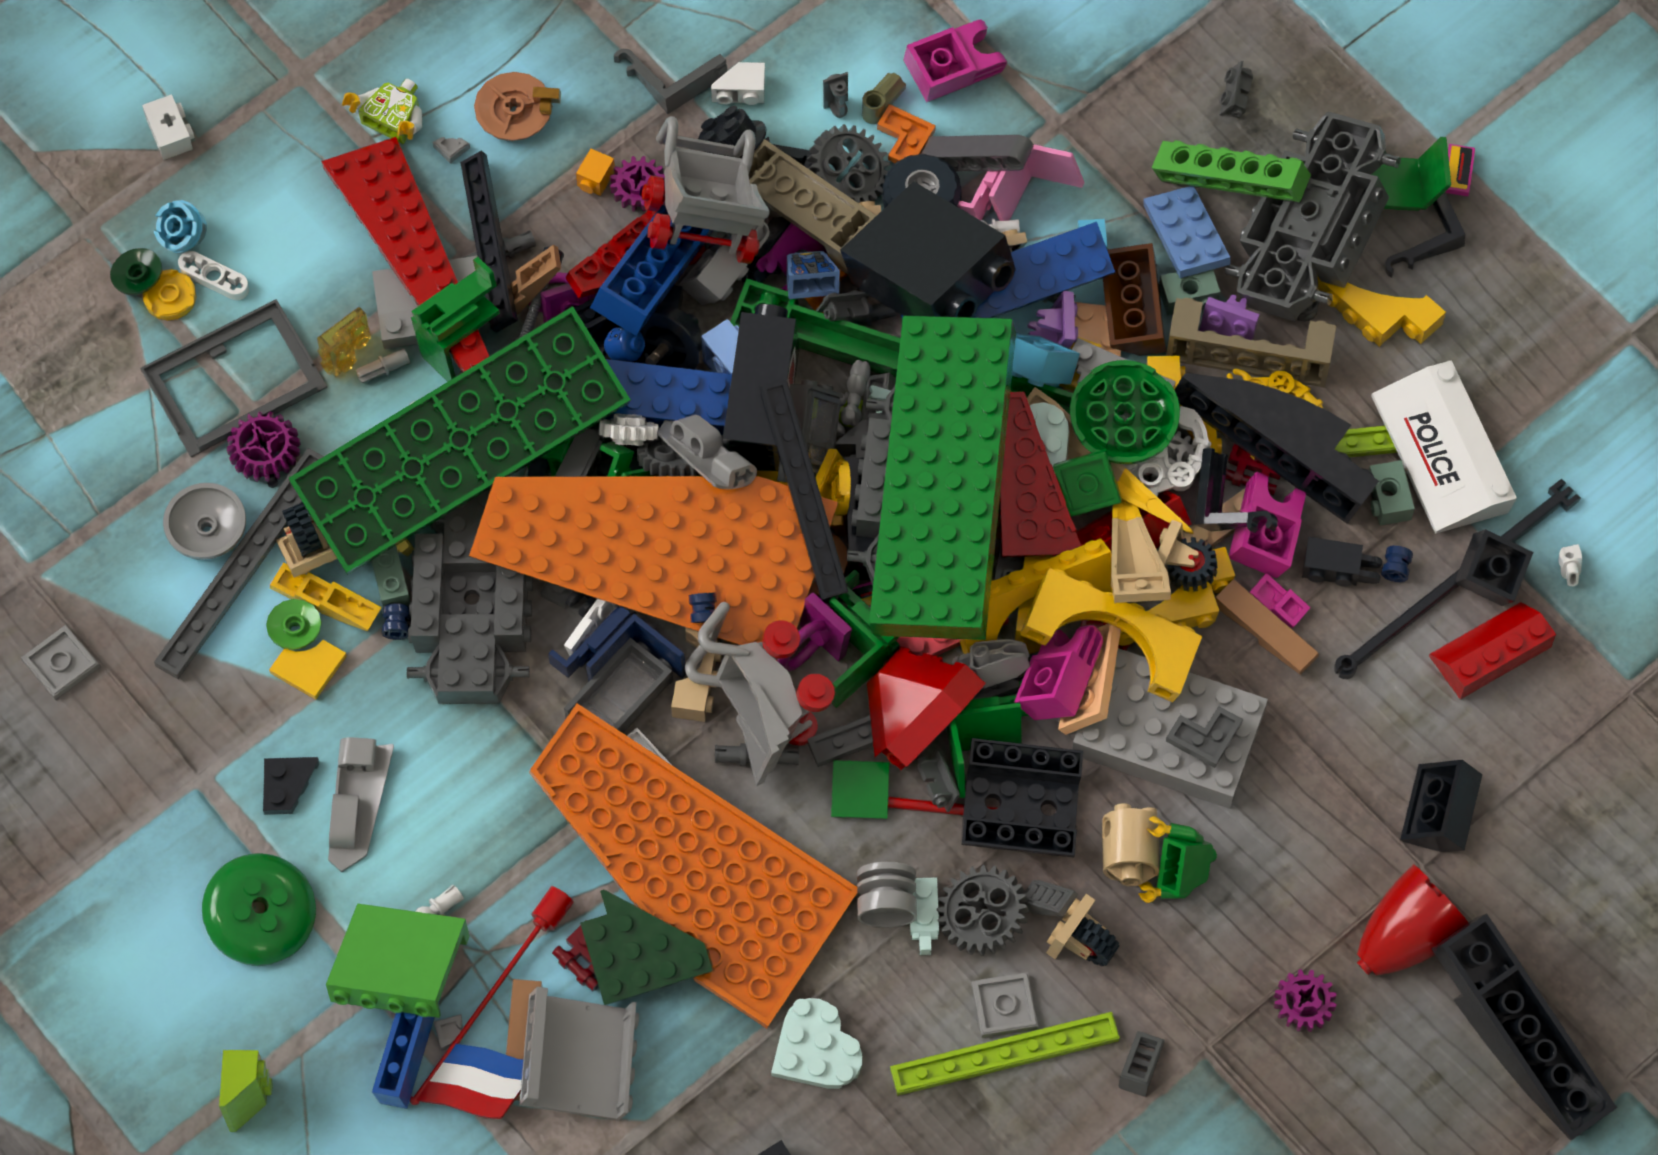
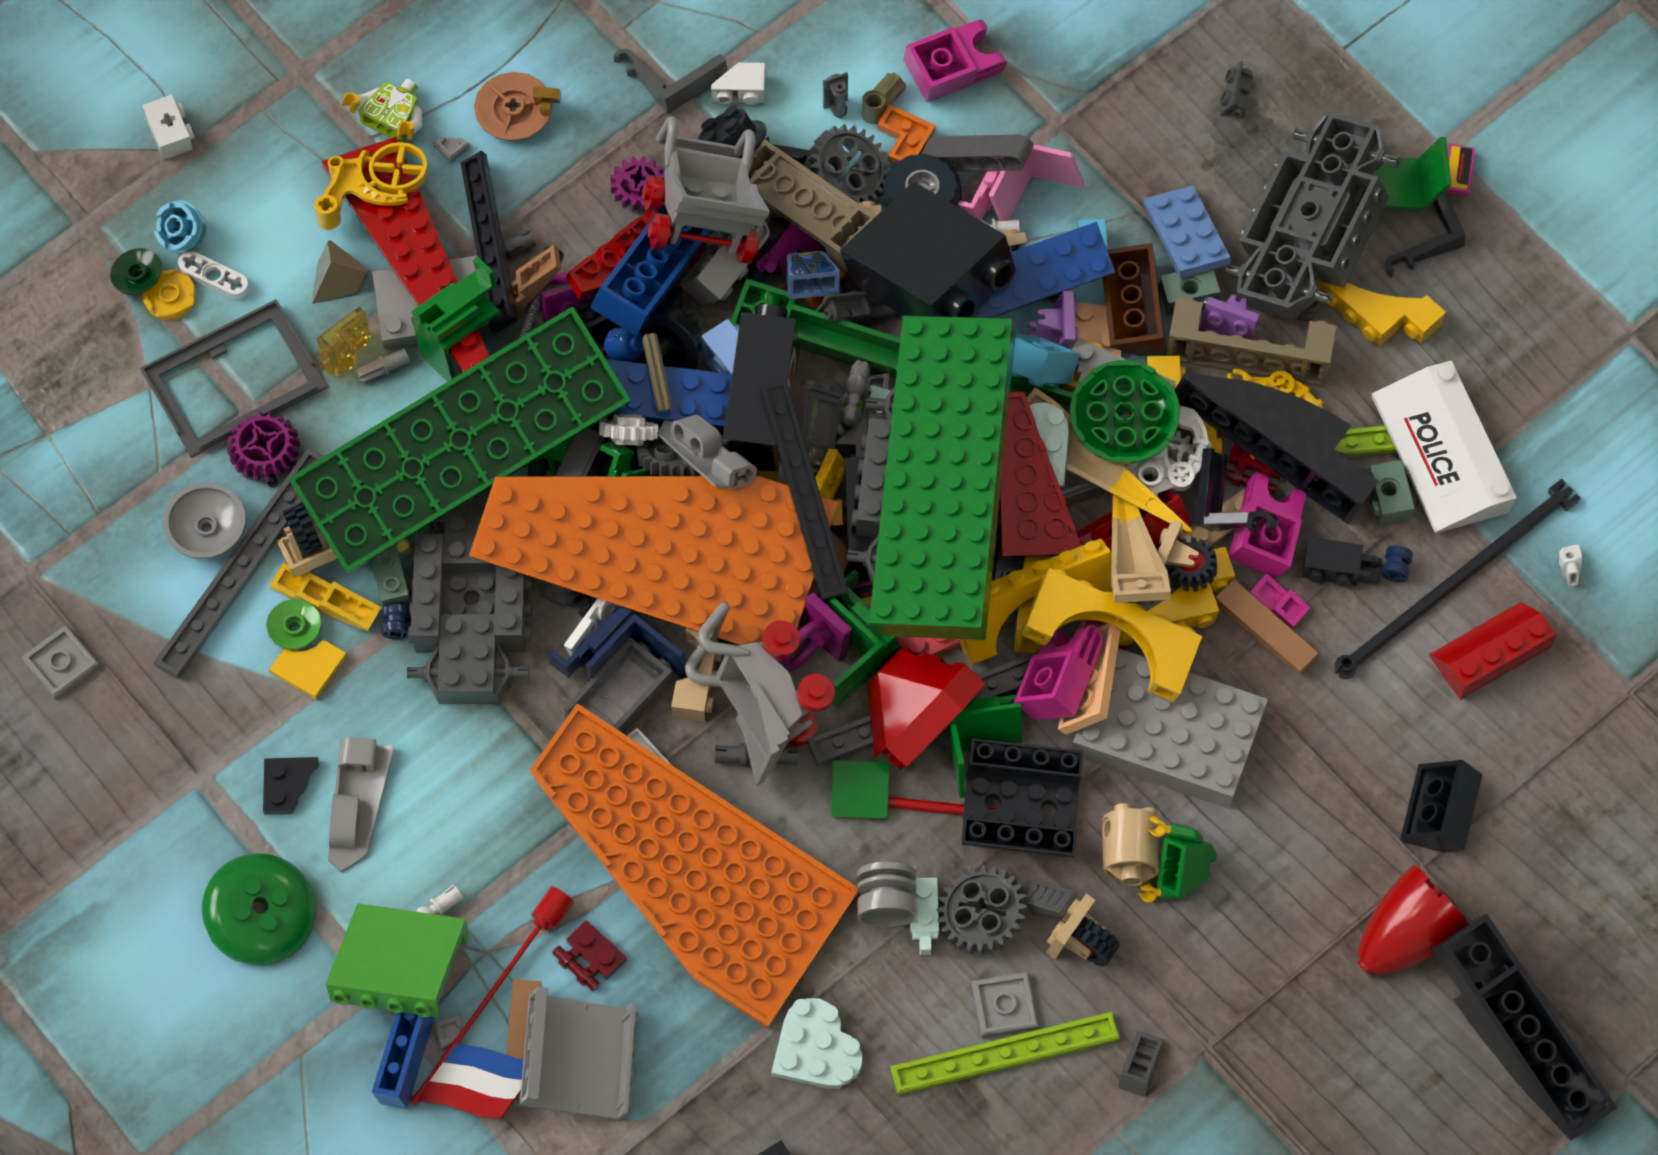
lime slope [219,1050,273,1132] -> none
light orange brick [576,148,615,196] -> none
dark green wing [580,890,714,1005] -> none
dark blue wheel [689,593,717,623] -> none
yellow tile [831,460,851,516] -> none
dark grey hinge [917,751,960,812] -> none
light grey hinge [952,639,1030,688] -> none
green tile [1053,449,1122,517] -> none
bright green brick [1152,140,1311,202] -> none
dark grey plate [1166,706,1243,768] -> none
magenta gear [1274,969,1337,1032] -> none
black brick [1454,529,1534,606] -> none
none -> dark tan slope [312,240,369,304]
none -> yellow piece [314,142,428,230]
none -> dark tan axle [642,333,672,413]

